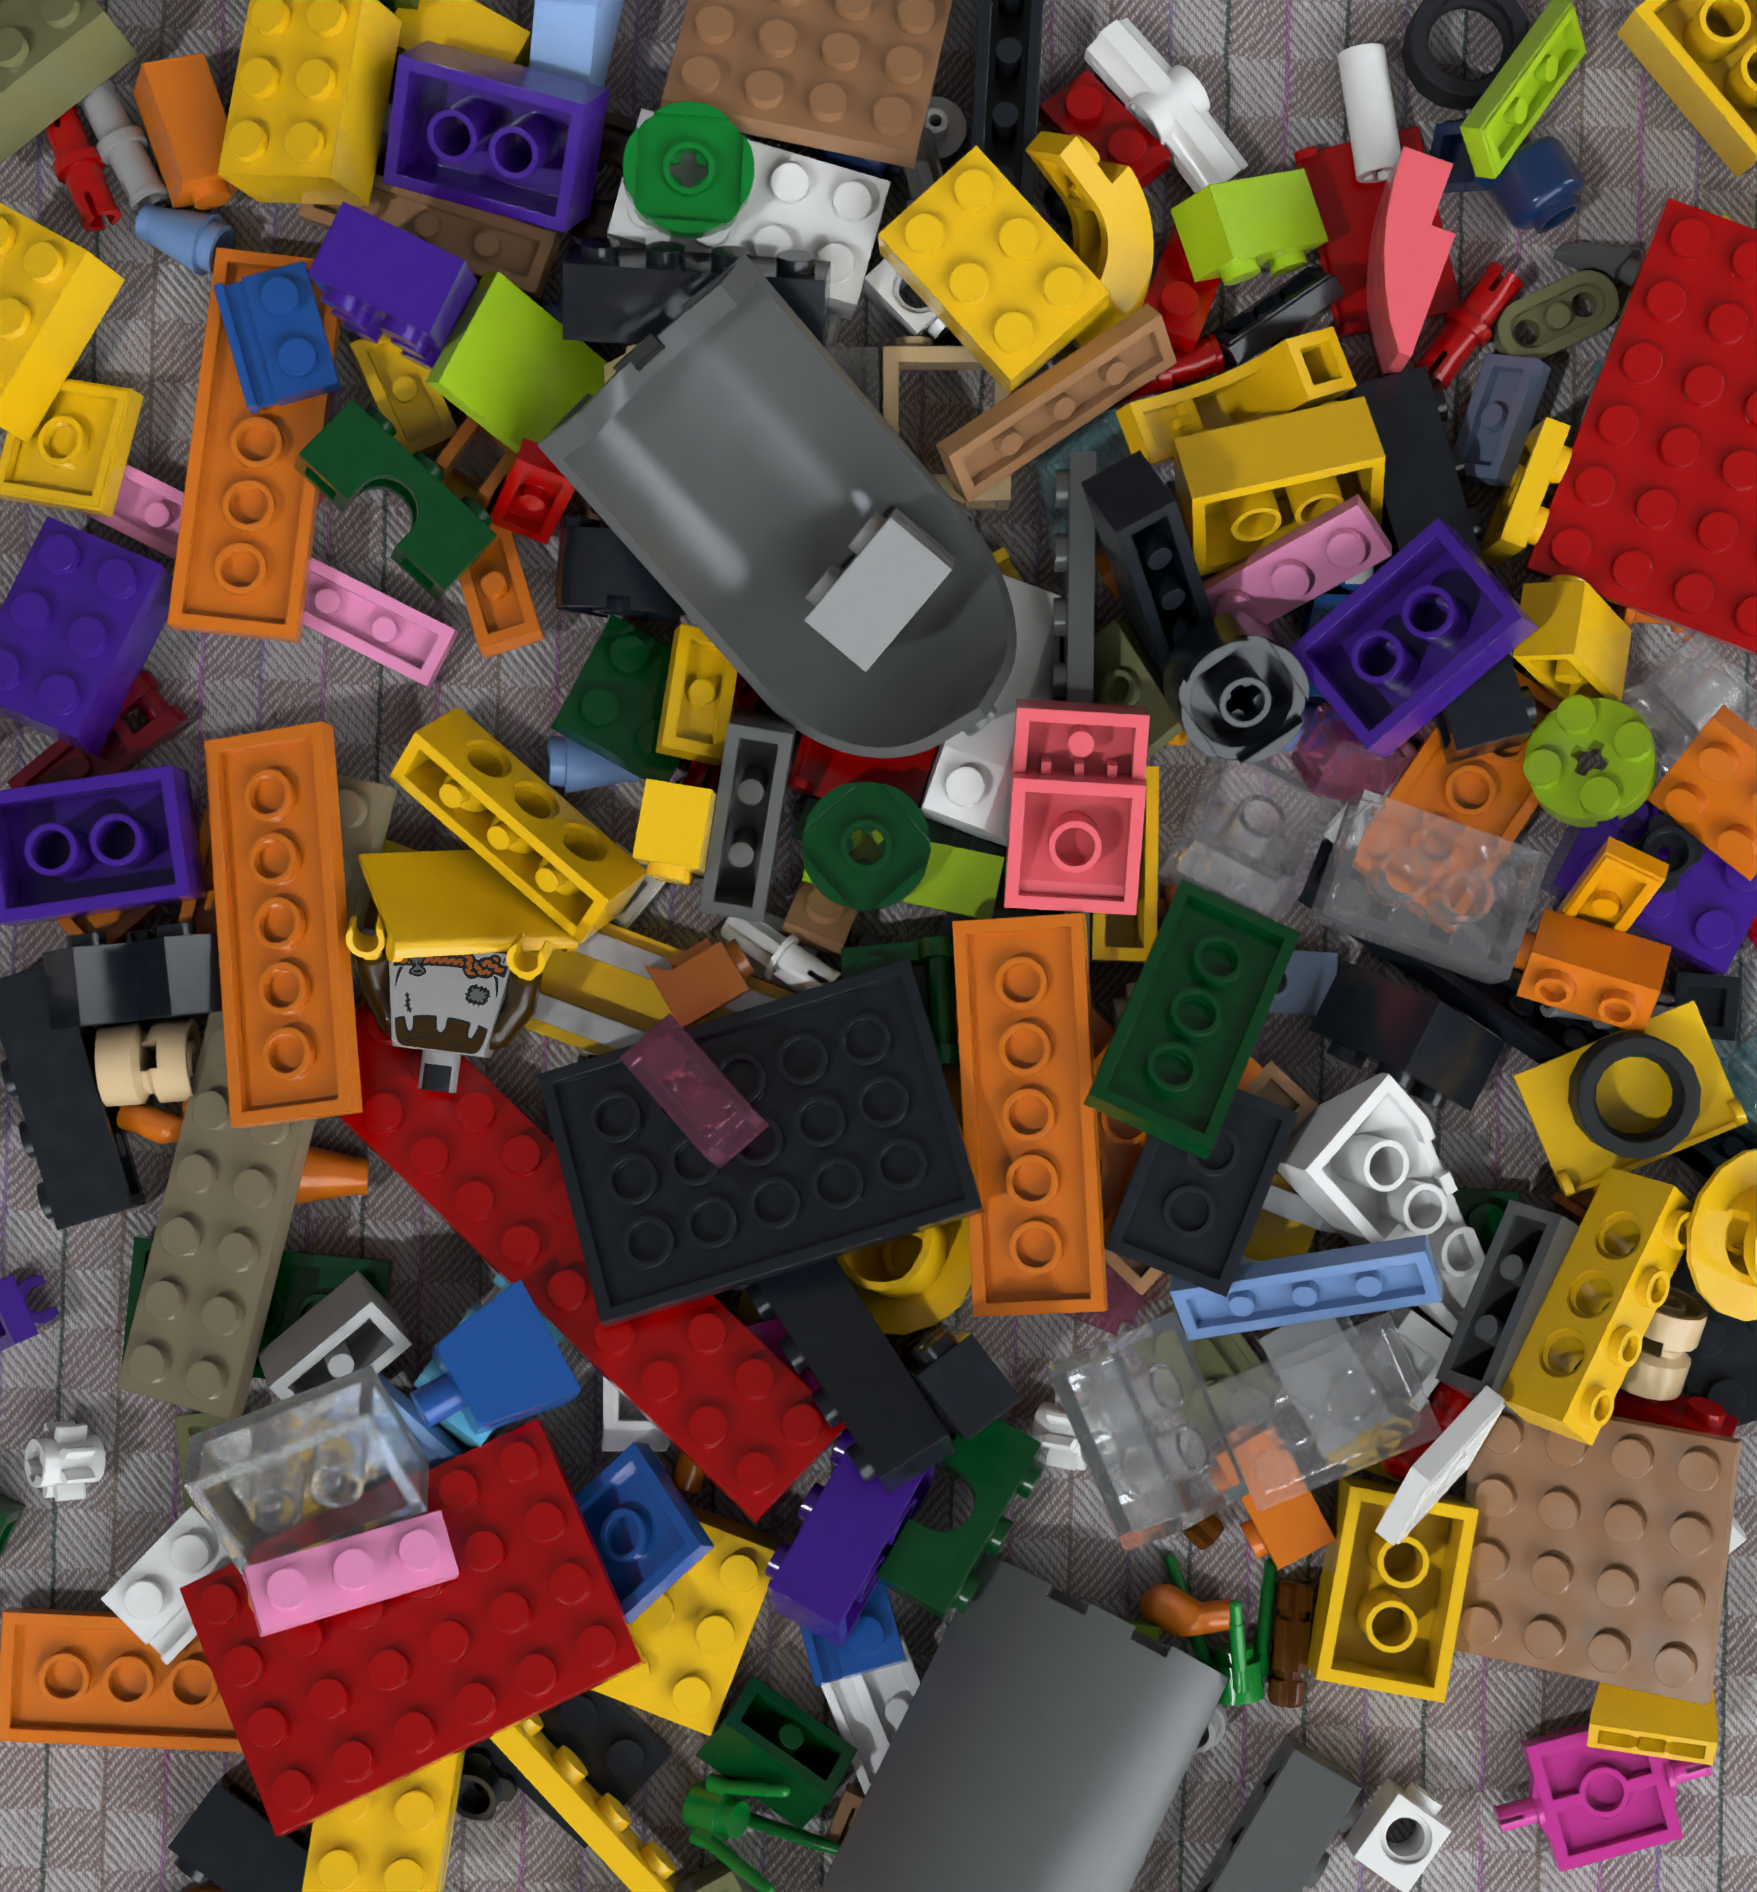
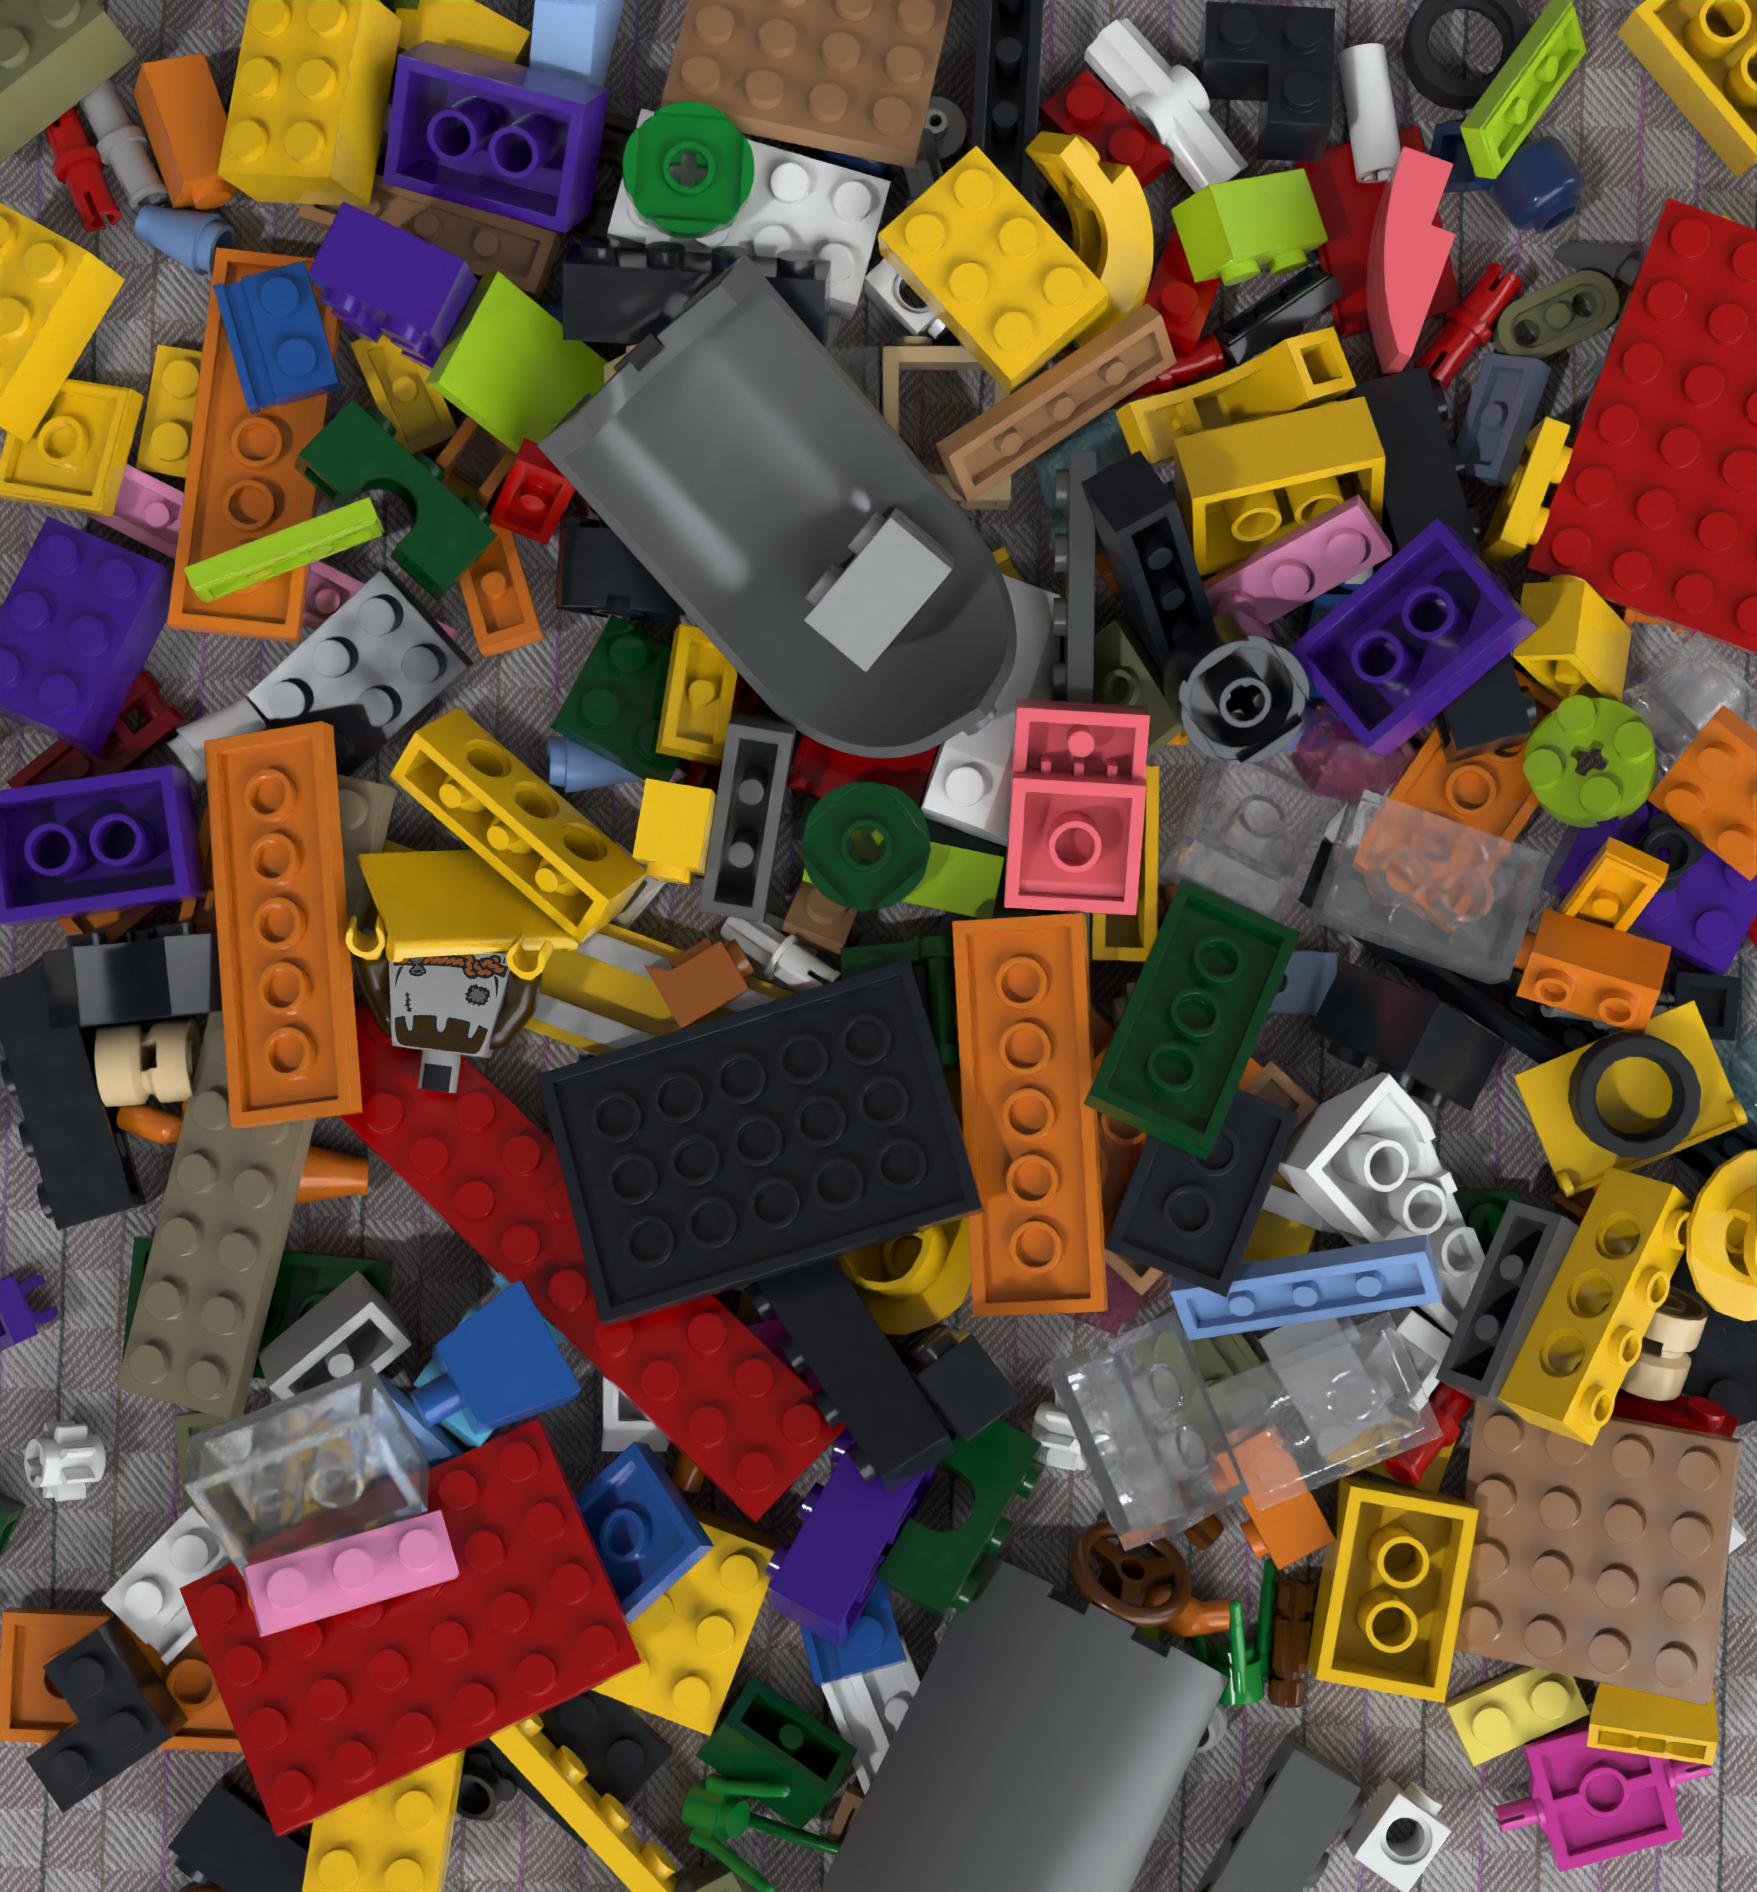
clear pink brick [619,1013,769,1169] -> none
white tile [1375,1385,1505,1546] -> none
none -> black brick [26,1614,188,1813]
none -> yellow plate [136,344,202,481]
none -> white cone [167,697,267,785]
none -> lime tile [184,497,385,603]
none -> plate [247,567,474,777]
none -> reddish brown piece [1070,1519,1192,1627]
none -> black brick [1197,1,1335,163]
none -> light yellow plate [1443,1665,1590,1767]

